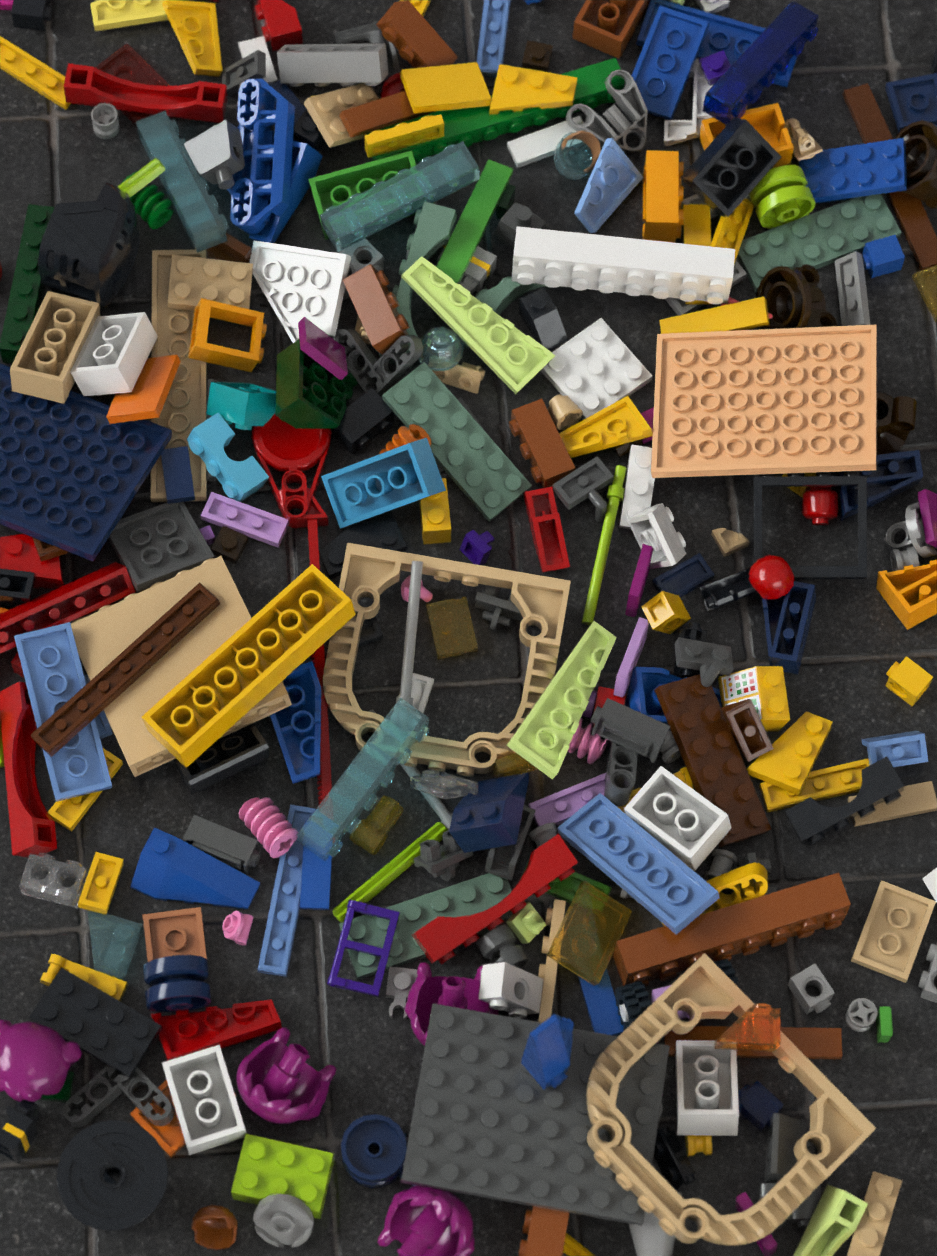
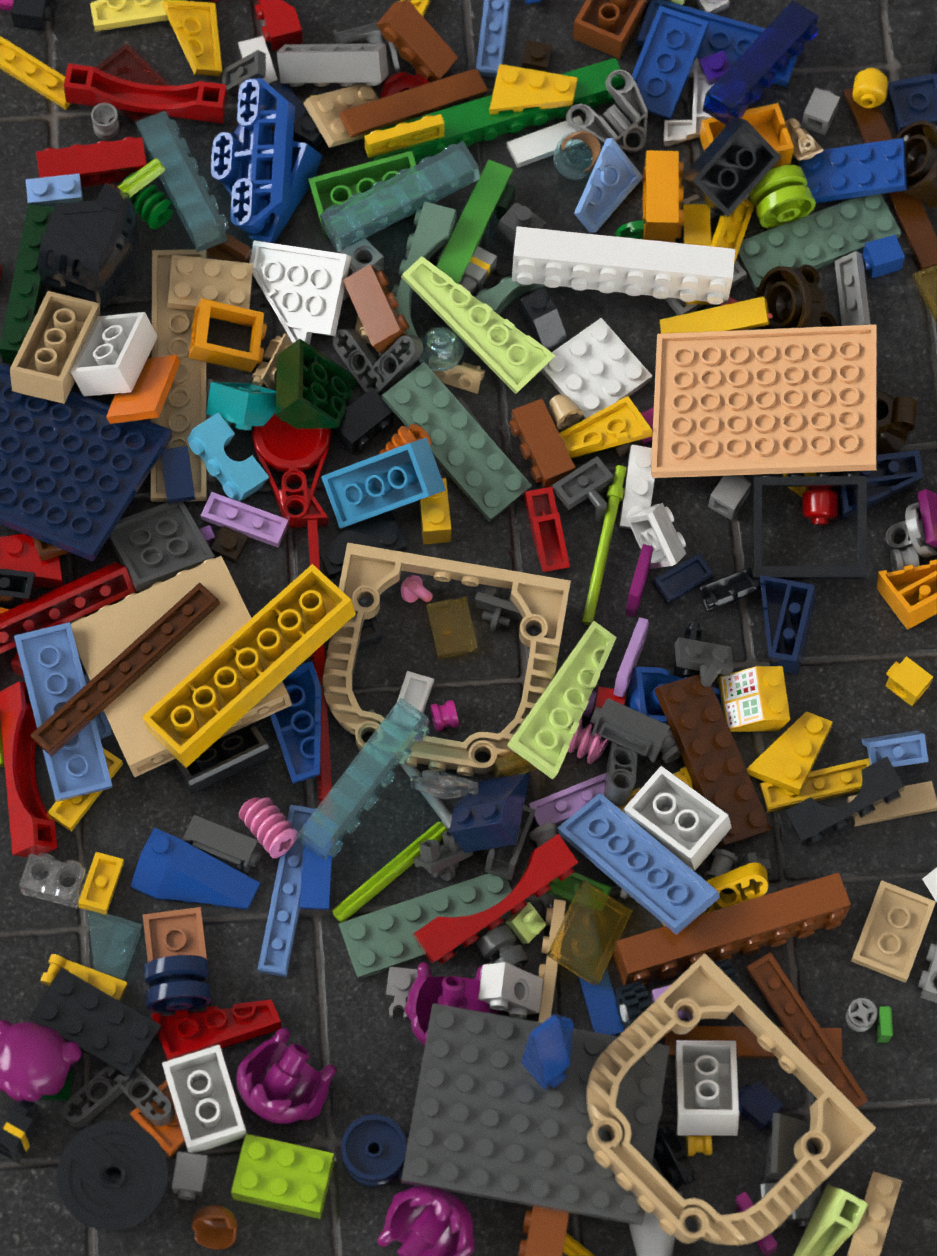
torso [184,119,245,189] -> none
bright pink plate [222,911,254,945] -> none
light grey tile [253,1194,314,1247] -> none
magenta tile [298,316,348,380] -> none
dark purple window [327,900,400,997] -> none
clear yellow piece [349,795,404,856] -> none
light grey bar [395,561,423,732] -> none
yellow tile [400,62,491,114] -> none
dark purple tile [459,530,495,566] -> none
yellow brick [641,591,691,634] -> none
tan tile [711,528,750,557] -> none
clear orange slope [714,1004,781,1052] -> none
reddish brown slope [721,699,774,762] -> none
red hair [749,555,794,599] -> none
light grey brick [787,963,835,1014] -> none
none -> light blue brick [26,174,84,207]
none -> red brick [36,137,147,187]
none -> light grey brick [172,1152,209,1200]
none -> tan hinge [252,334,293,390]
none -> dark pink wheel [430,700,459,732]
none -> green tile [615,220,644,239]
none -> light grey brick [708,475,751,520]
none -> dark orange tile [745,952,868,1109]
none -> light grey brick [801,88,840,135]
none -> yellow head [852,68,888,108]

